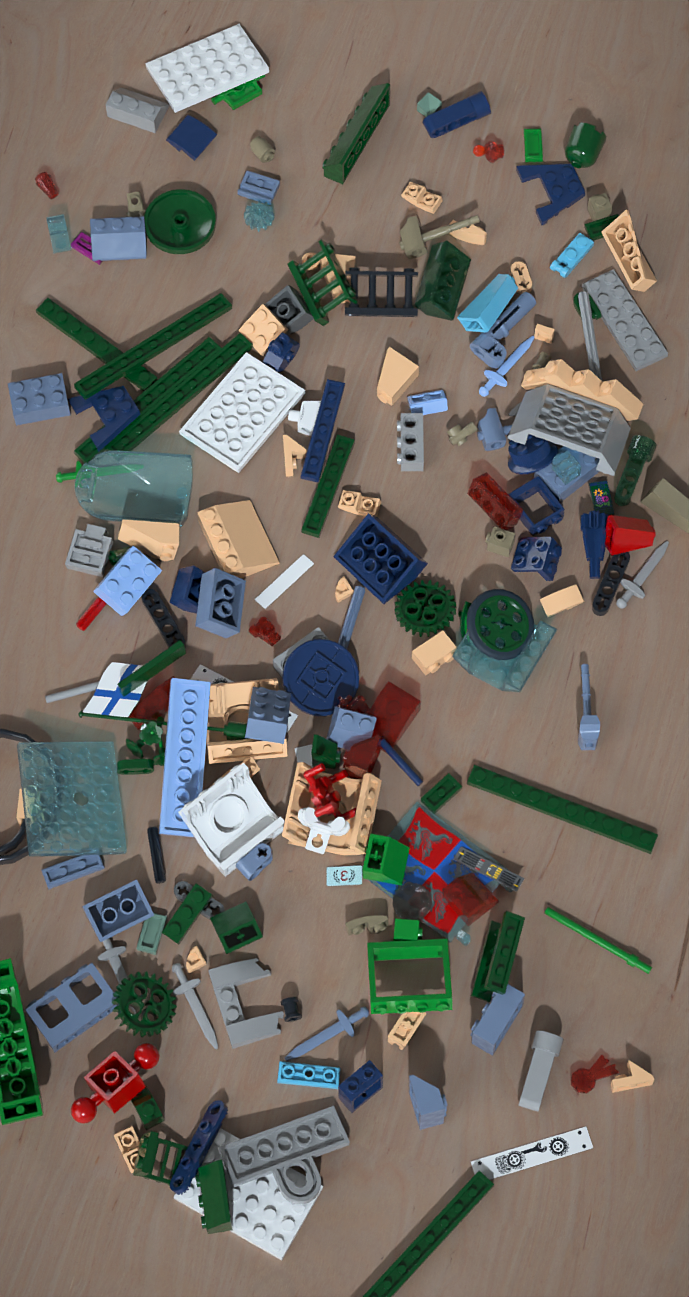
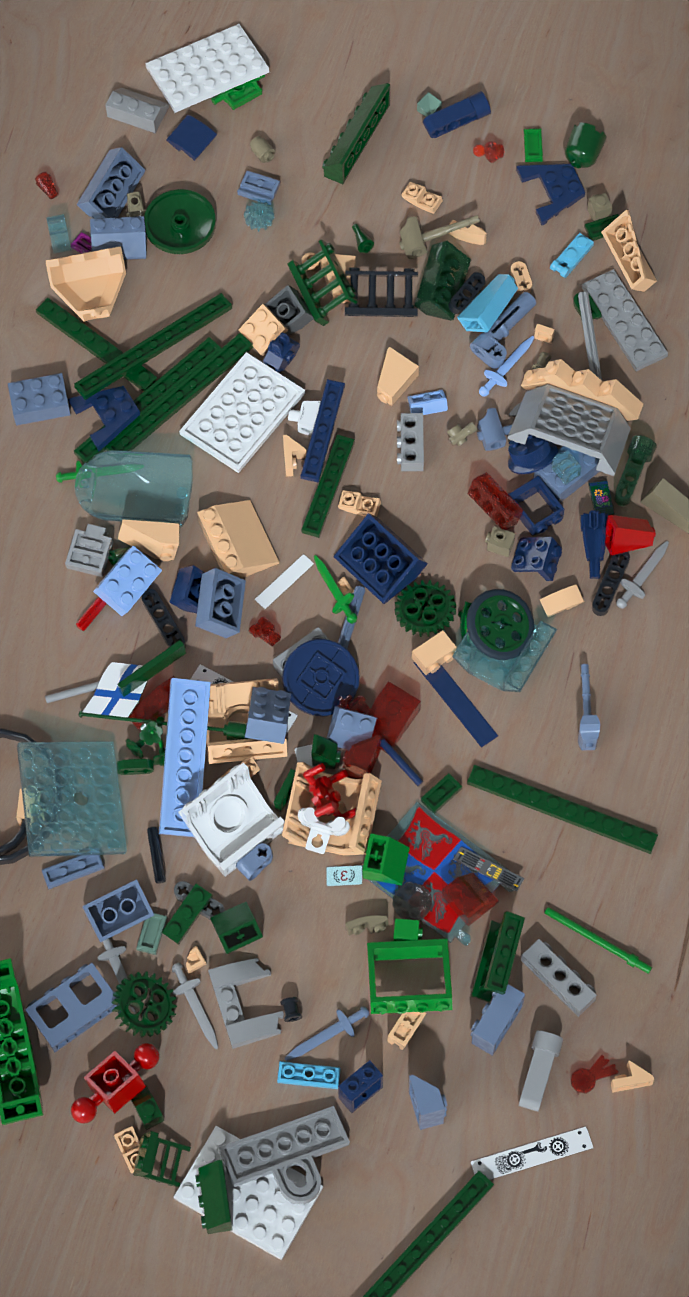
dark blue piece [170,1100,228,1195] -> none
none -> light nougat panel [46,246,126,322]
none -> sand blue slope [77,147,146,219]
none -> dark green tile [274,769,296,811]
none -> green sword [314,555,357,624]
none -> dark green cone [352,224,374,253]
none -> dark blue sticker [413,662,498,748]
none -> black beam [448,272,486,314]
none -> light grey brick [521,939,597,1017]

